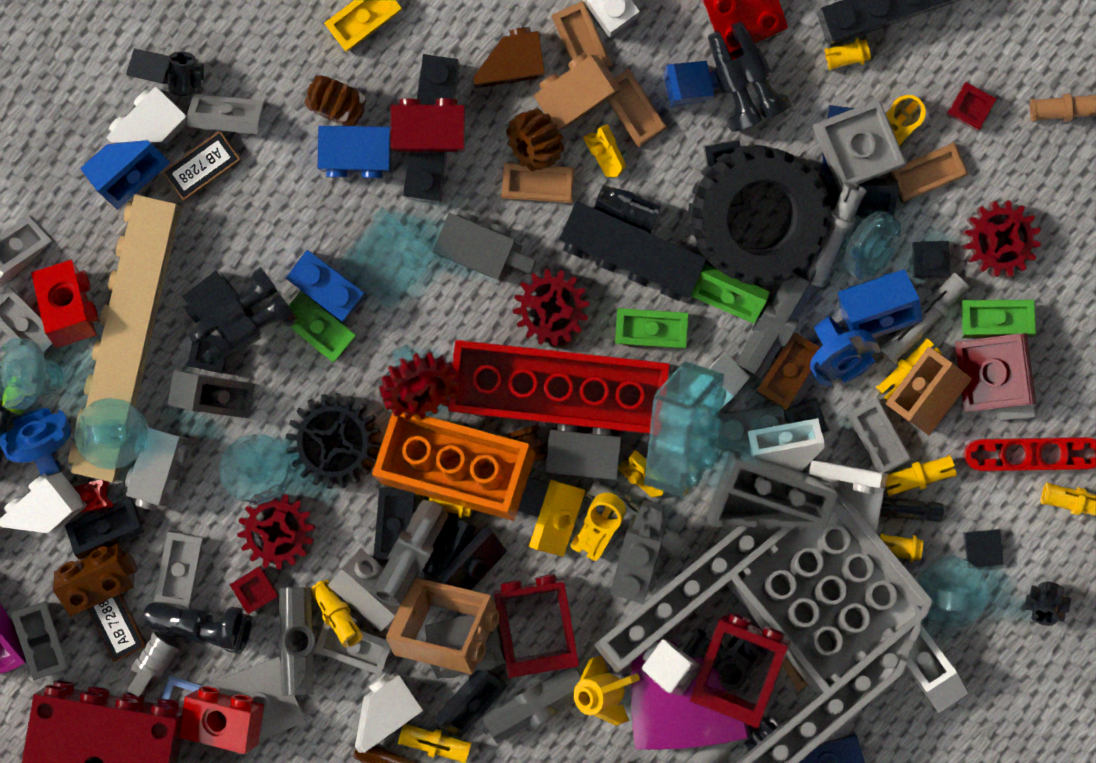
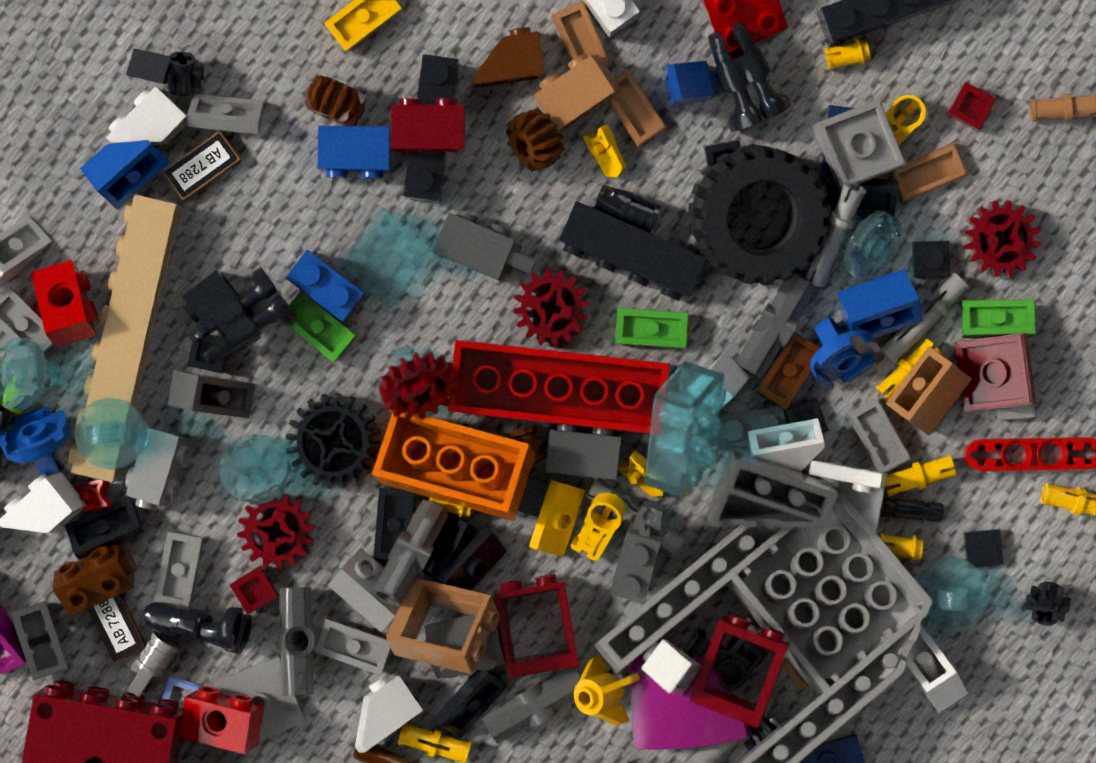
yellow pin [311,580,363,648] -> none
medium nougat tile [501,163,575,204] -> none
bright green plate [691,263,769,324] -> none

